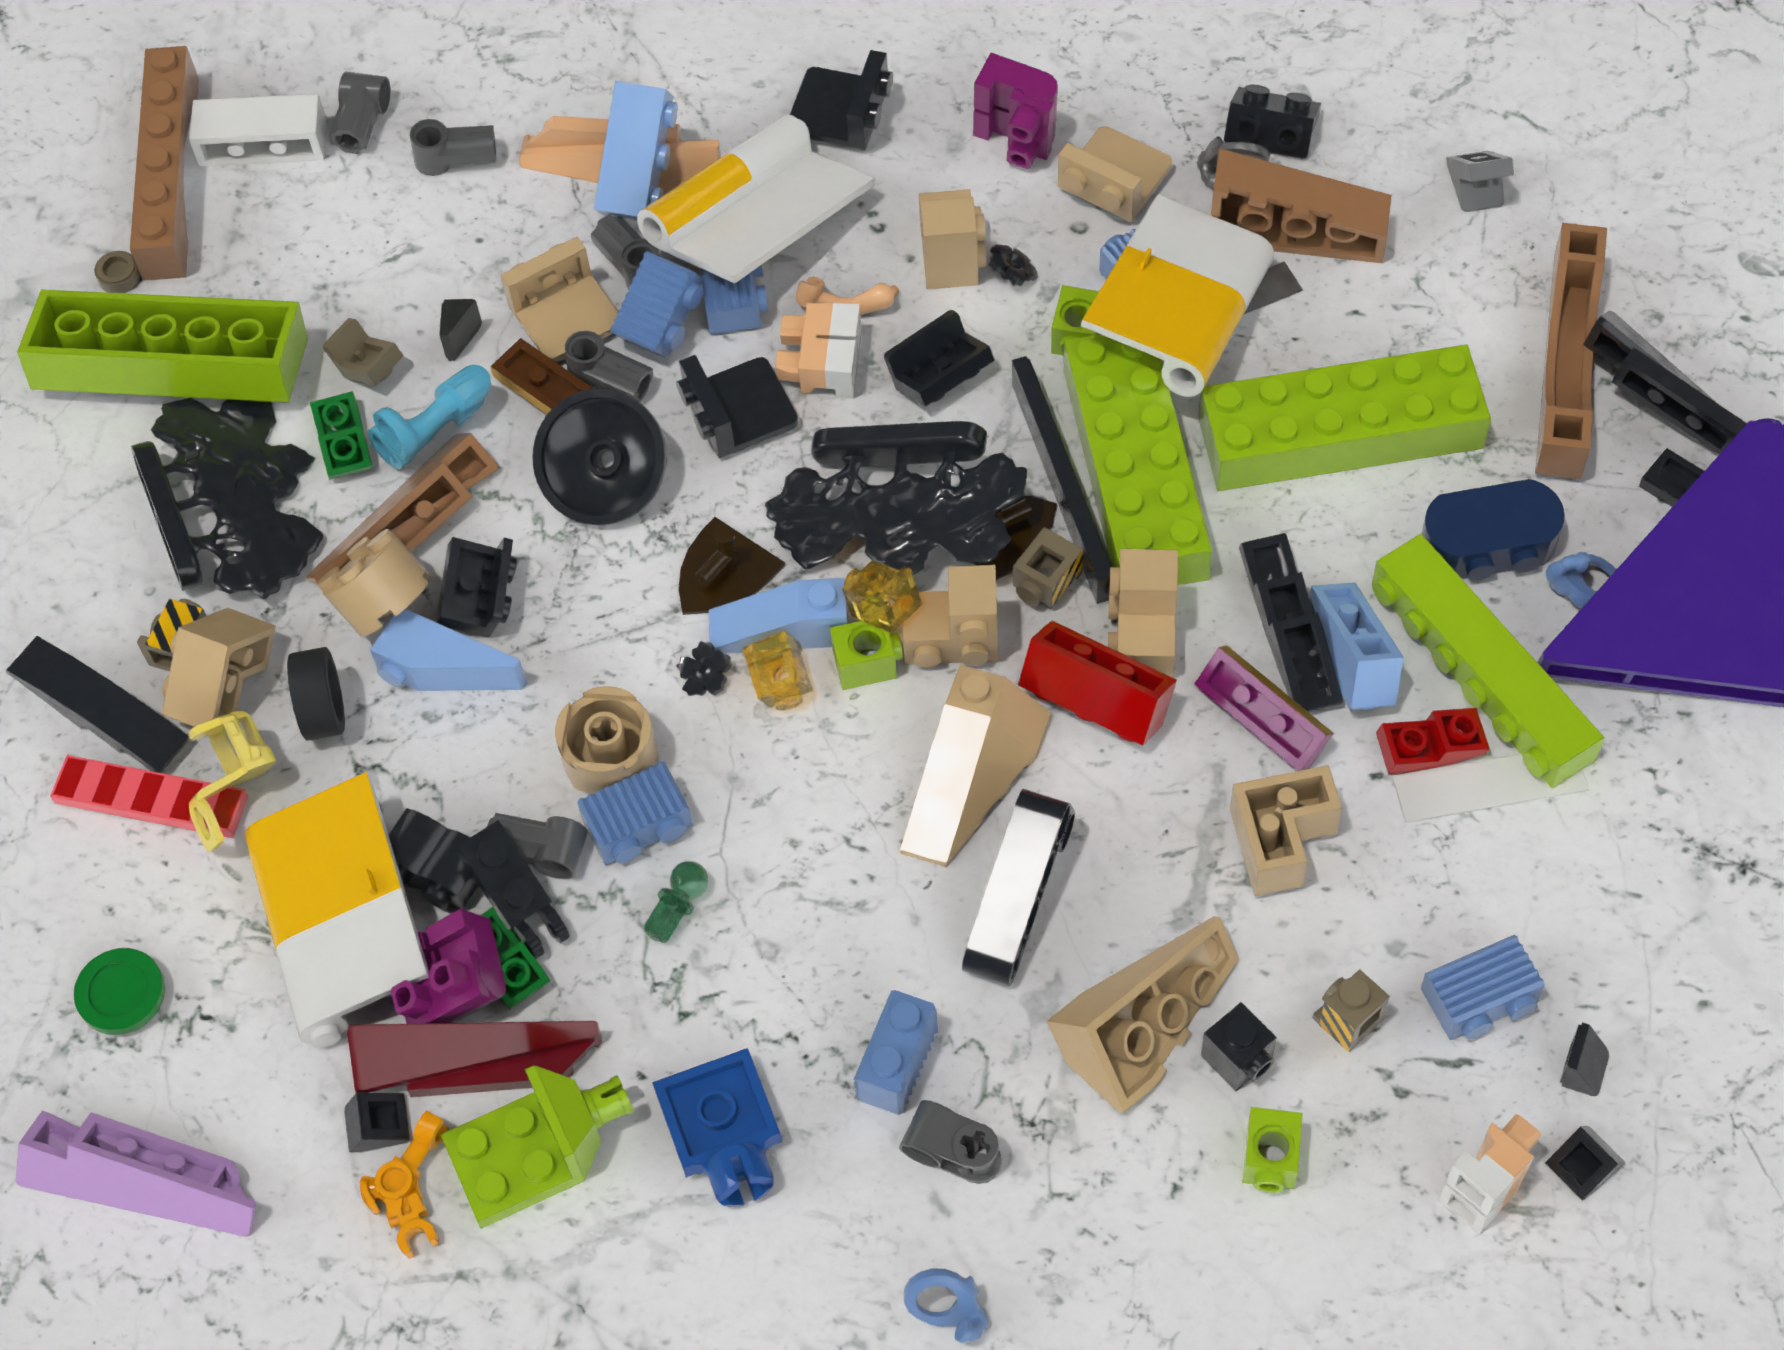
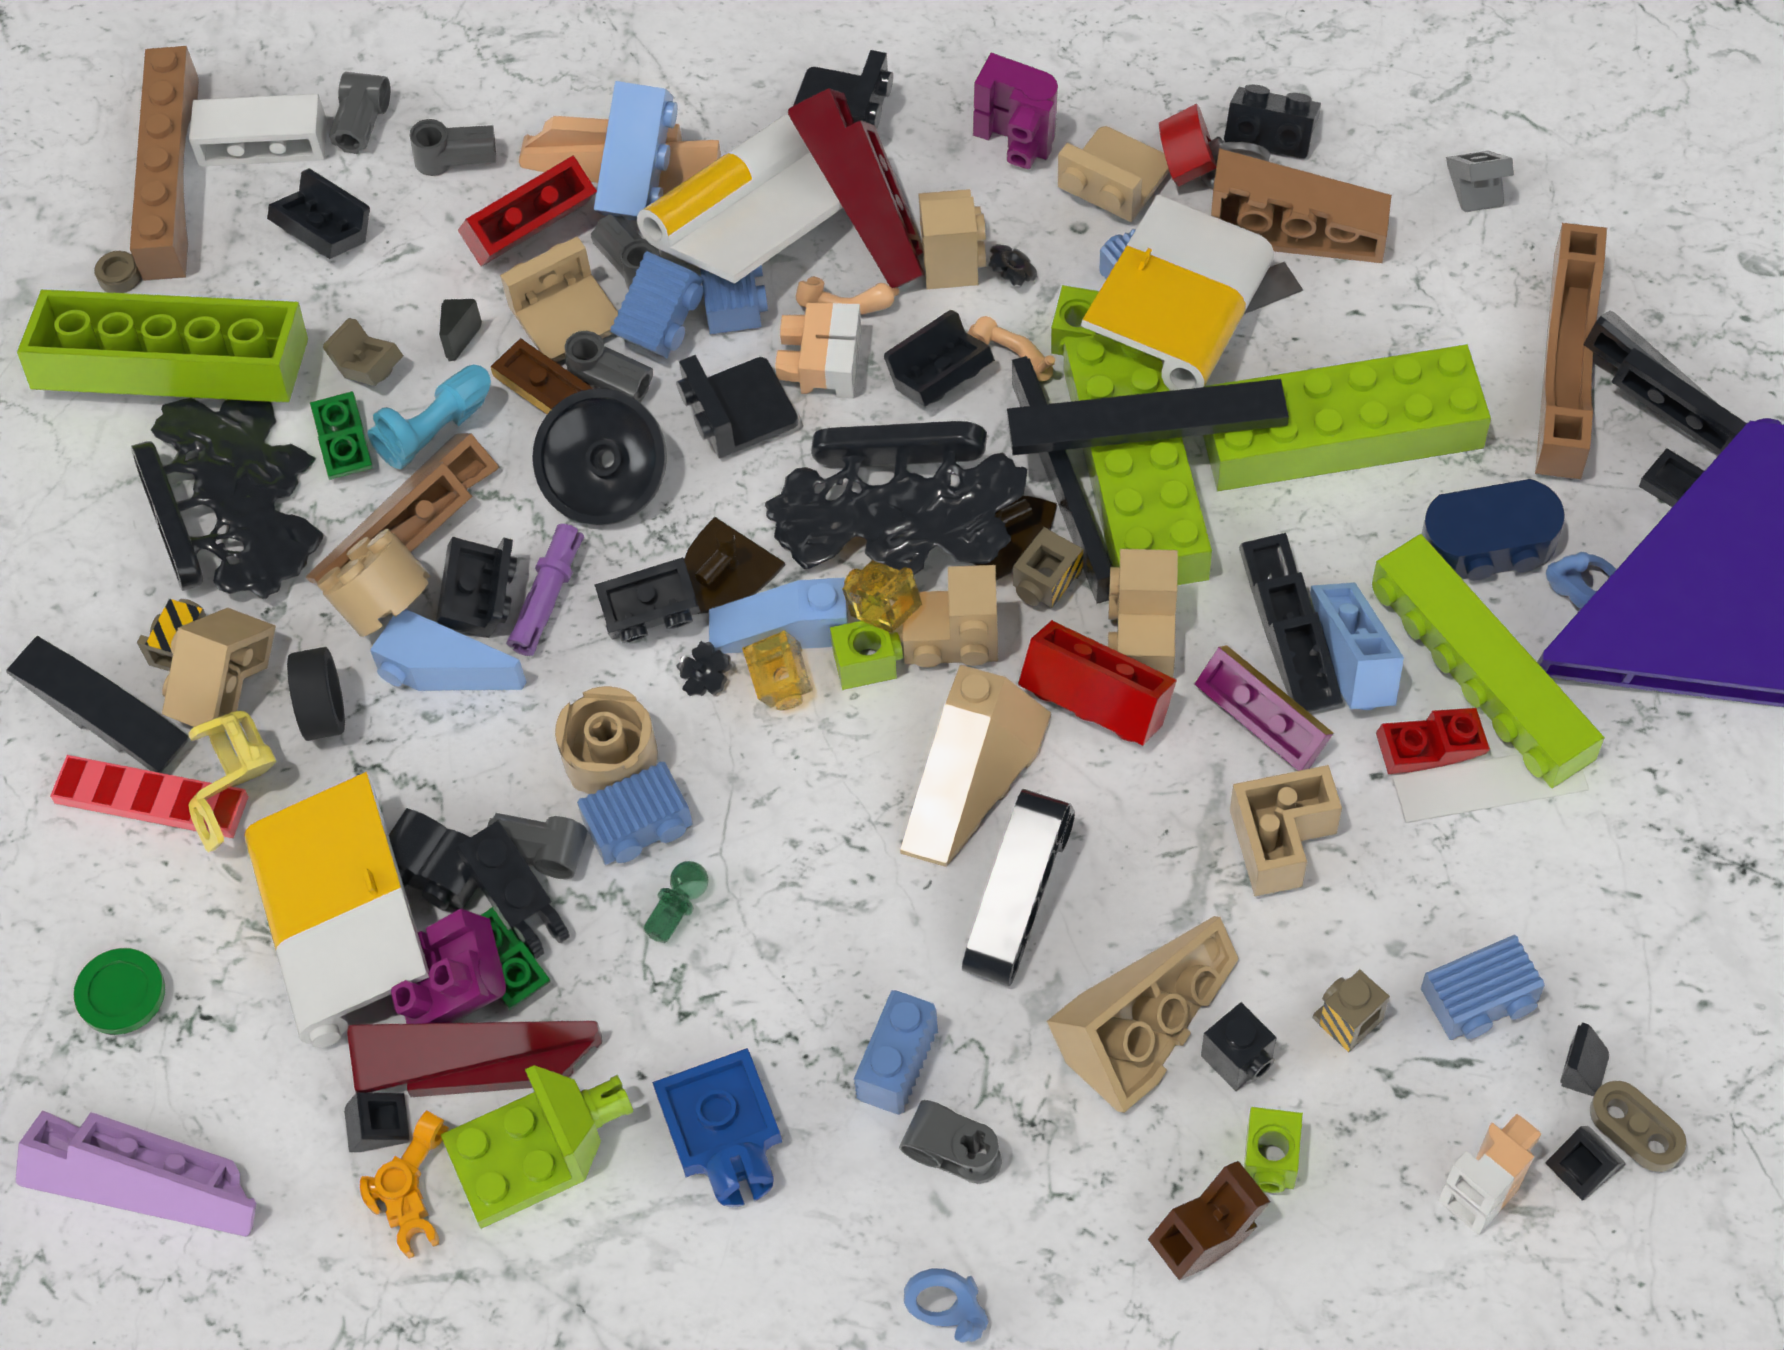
none -> black bracket [267,168,370,259]
none -> red brick [458,155,597,267]
none -> medium lavender pin [506,524,584,656]
none -> black bracket [595,557,701,643]
none -> dark red wedge [788,88,924,288]
none -> light nougat piece [968,316,1055,382]
none -> black tile [1007,379,1289,456]
none -> reddish brown brick [1148,1161,1271,1281]
none -> red slope [1159,103,1217,187]
none -> dark tan plate [1590,1081,1686,1172]

